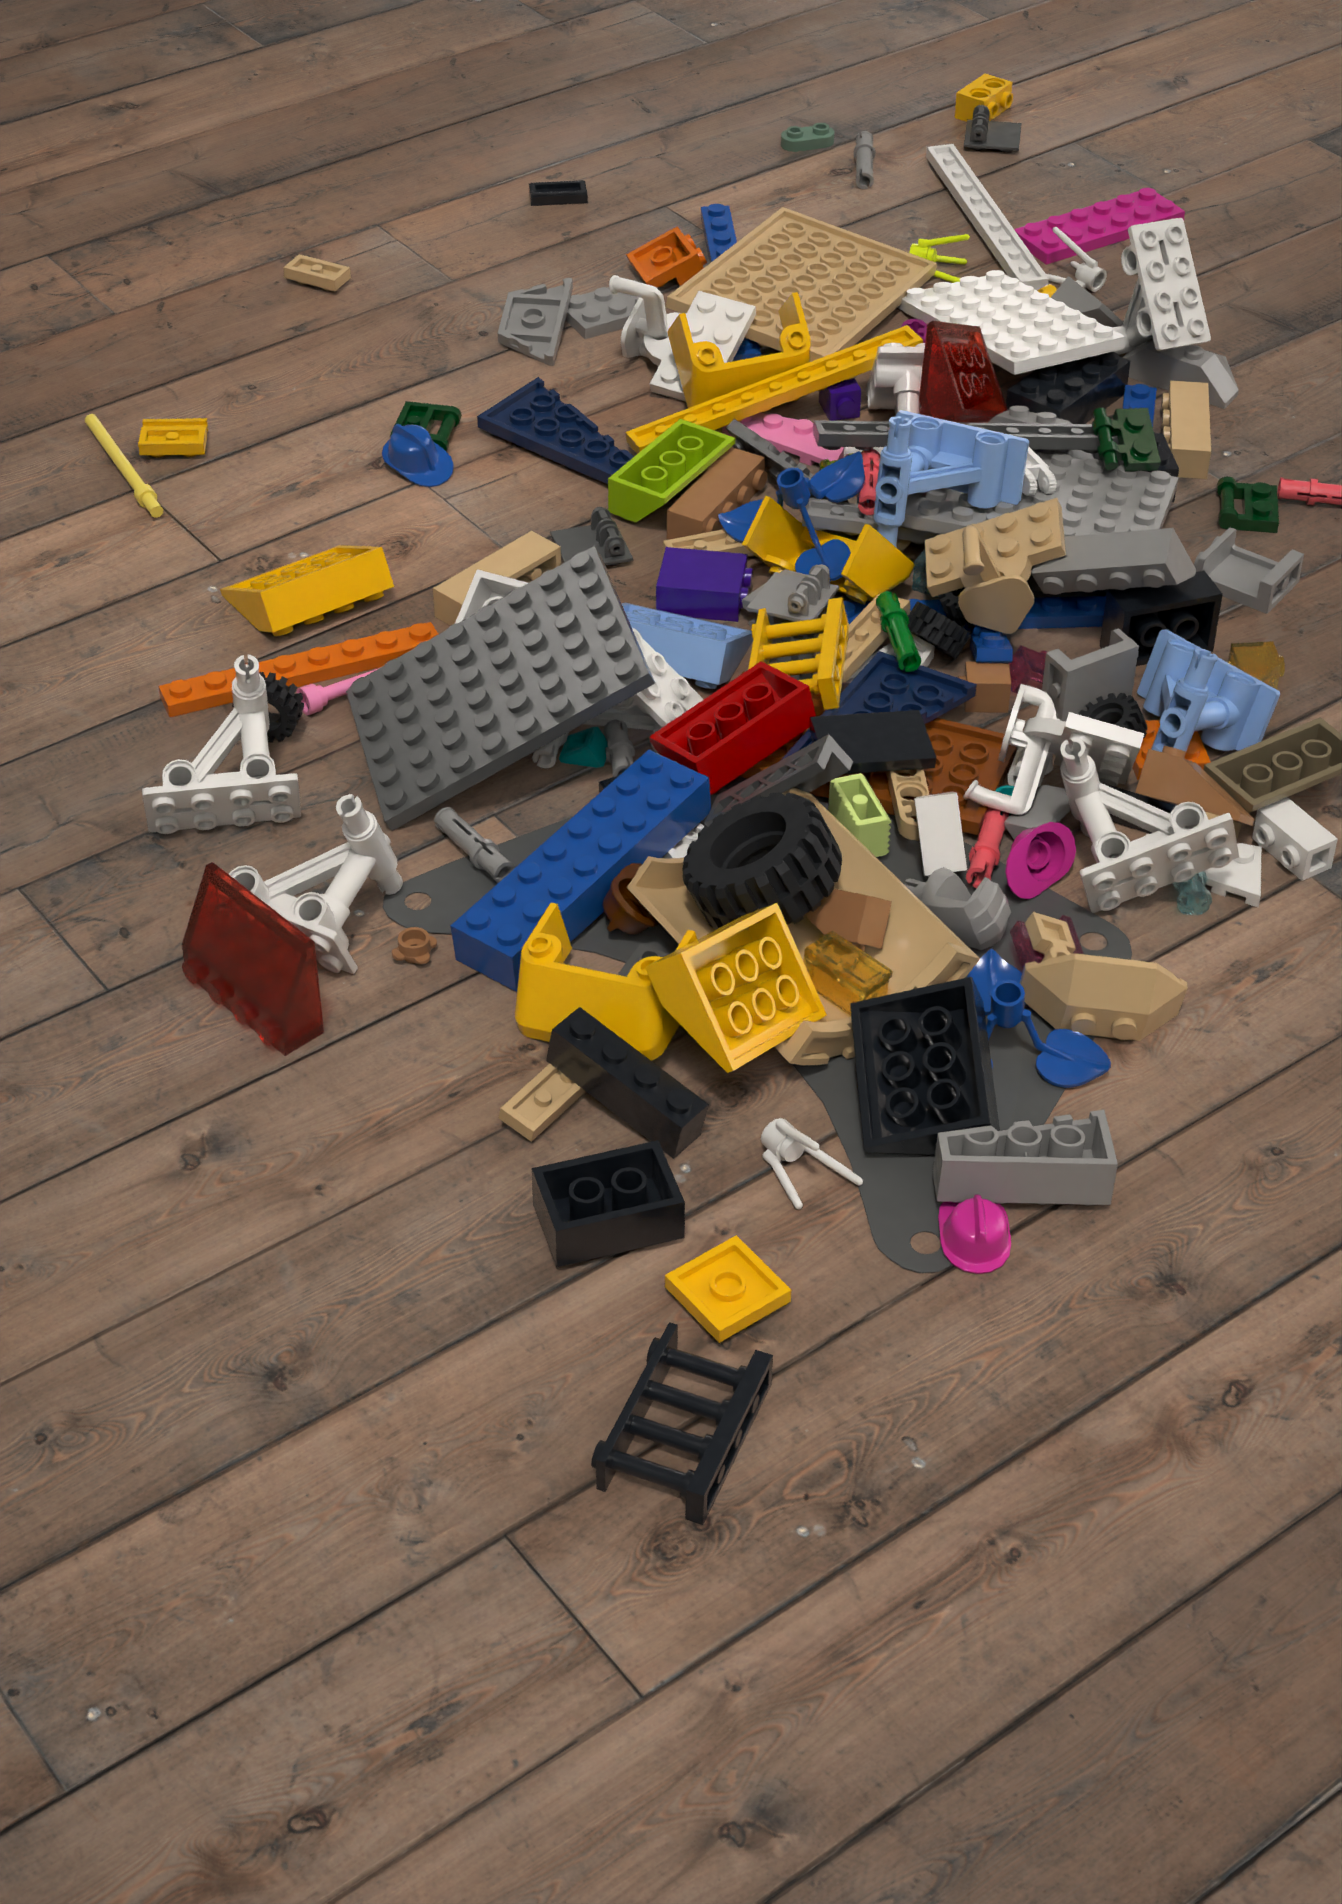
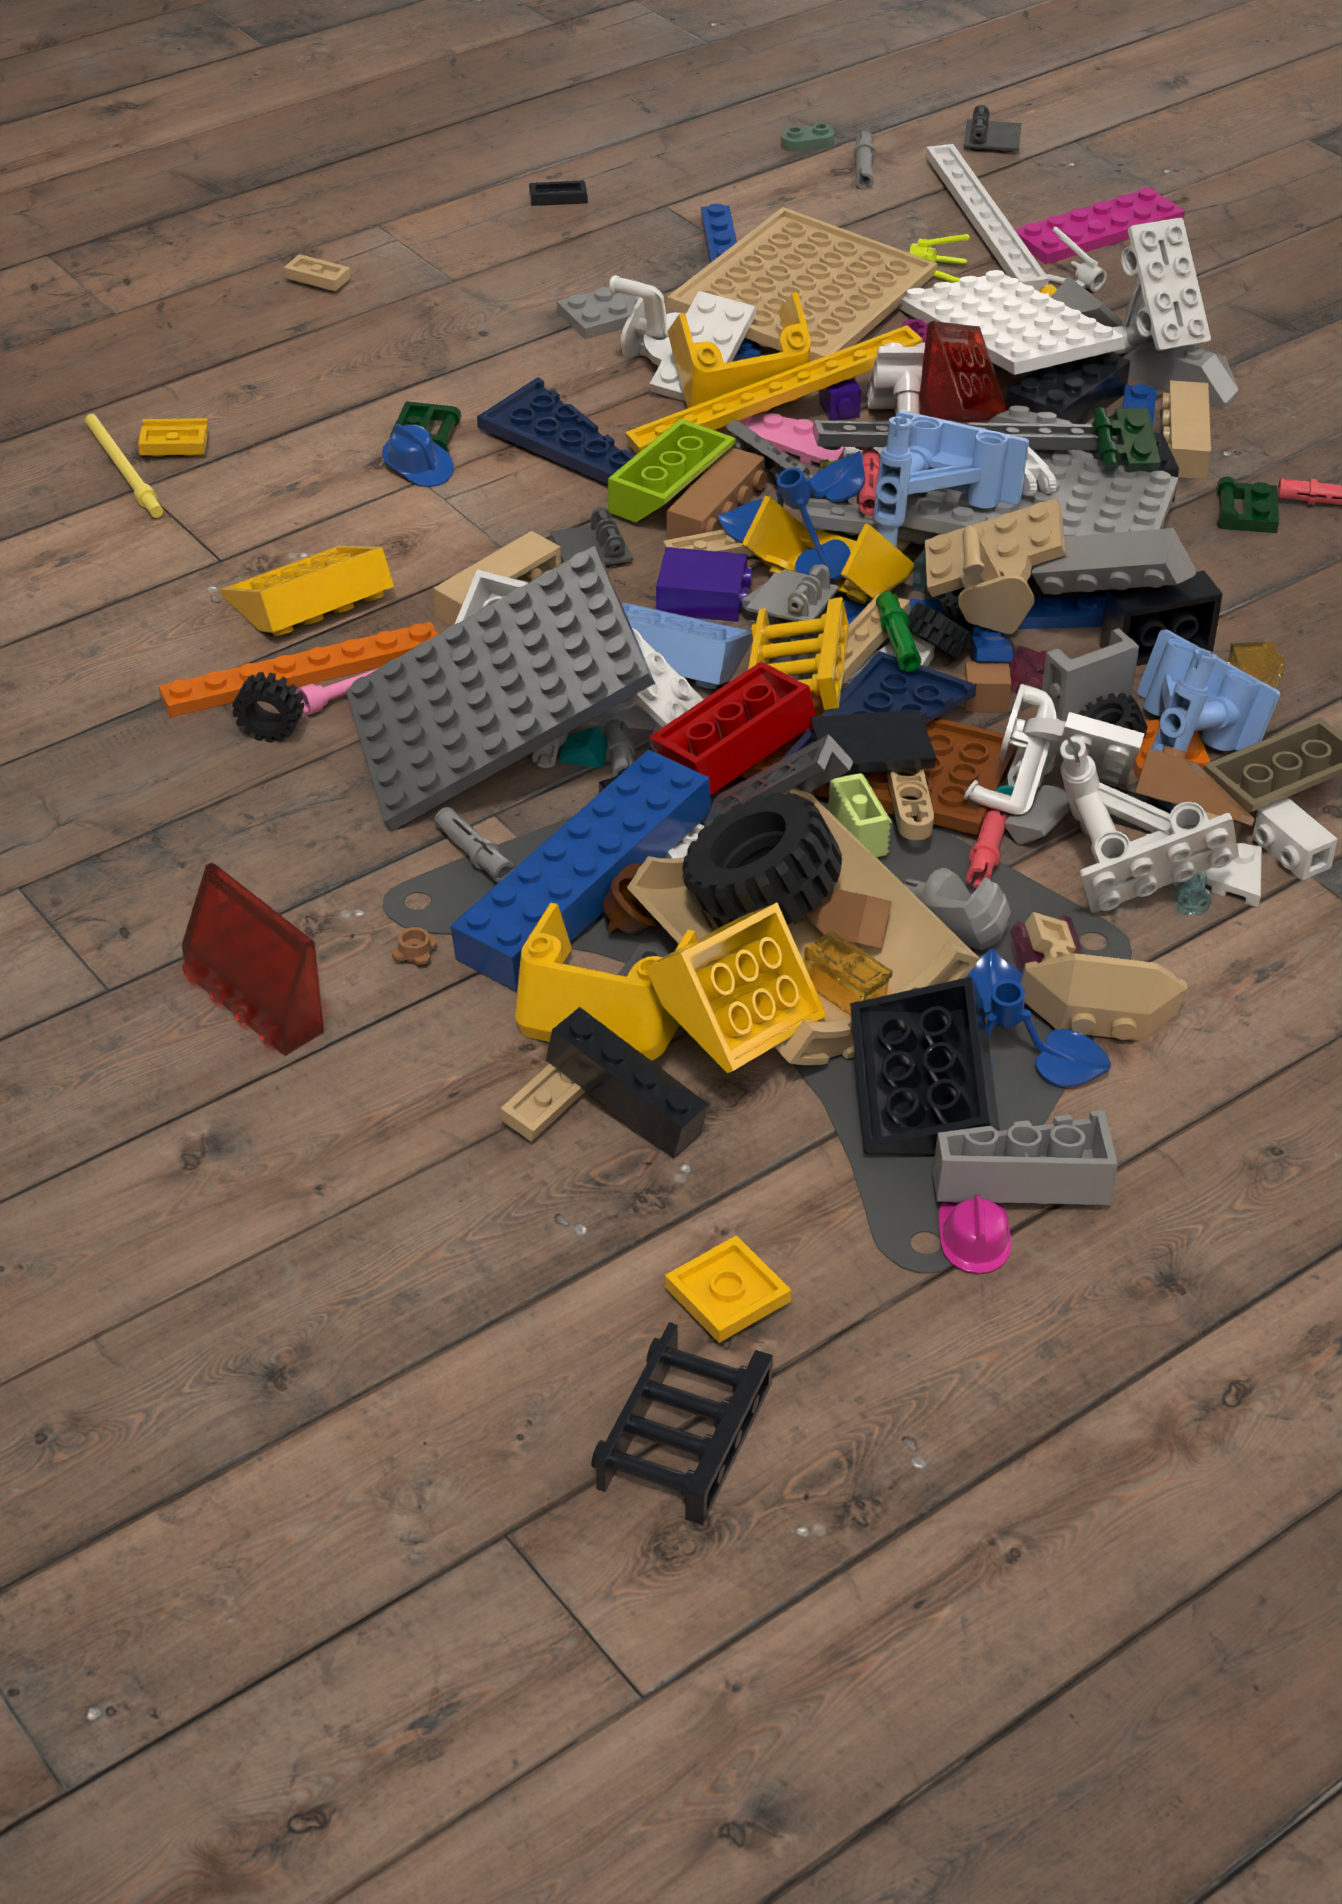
white plate [142,655,301,834] -> none
white plate [200,794,403,975] -> none
light grey wing [498,278,573,366] -> none
black brick [532,1140,685,1267] -> none
orange plate [626,226,707,288] -> none
white plant [761,1118,863,1210] -> none
white hinge [914,792,967,876] -> none
yellow brick [955,73,1013,122] -> none
dark pink piece [1005,822,1076,899] -> none
light grey panel [1194,527,1304,614] -> none

